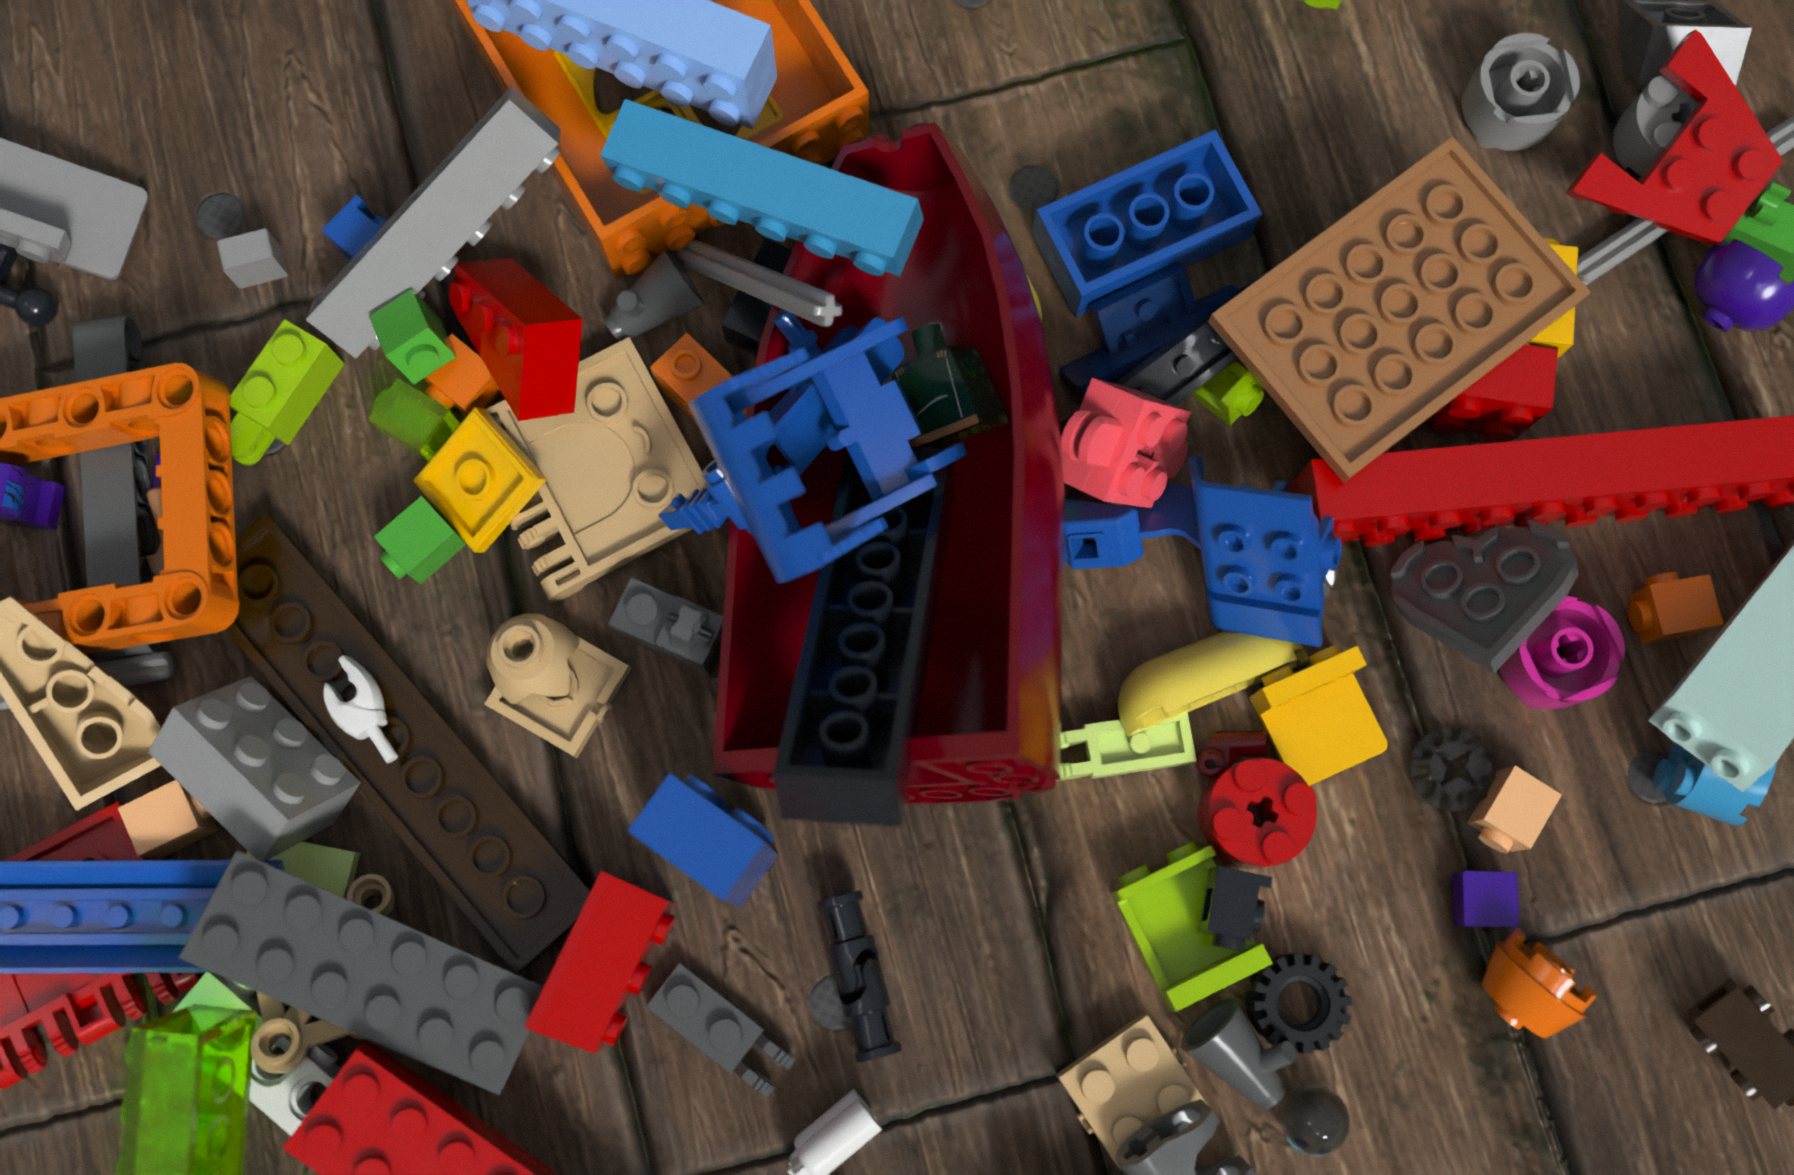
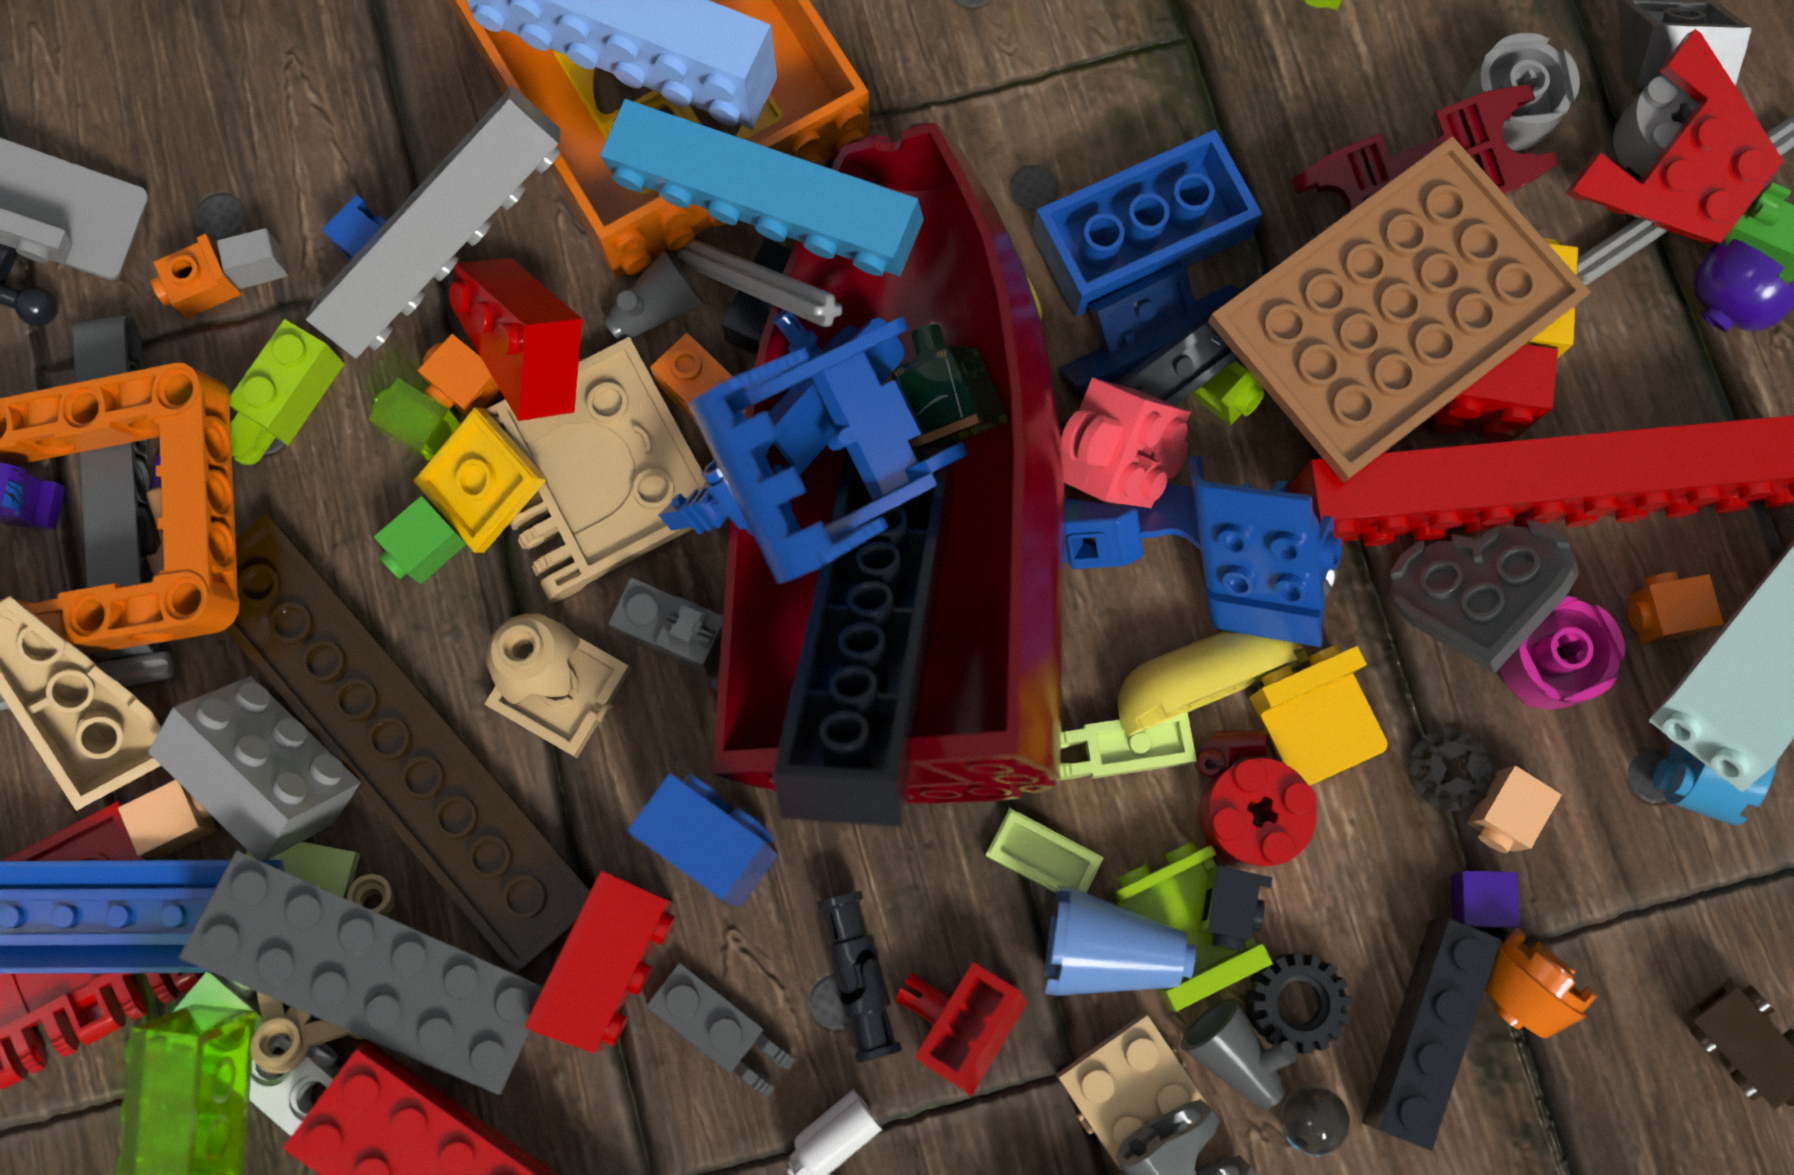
white hand [323,655,398,764] -> none
bright green brick [369,288,457,384] -> none
none -> orange brick [150,233,242,319]
none -> red brick [896,962,1028,1097]
none -> yellowish green tile [985,808,1104,894]
none -> medium blue cone [1043,885,1195,996]
none -> dark red piece [1291,85,1559,213]
none -> black brick [1362,919,1502,1151]

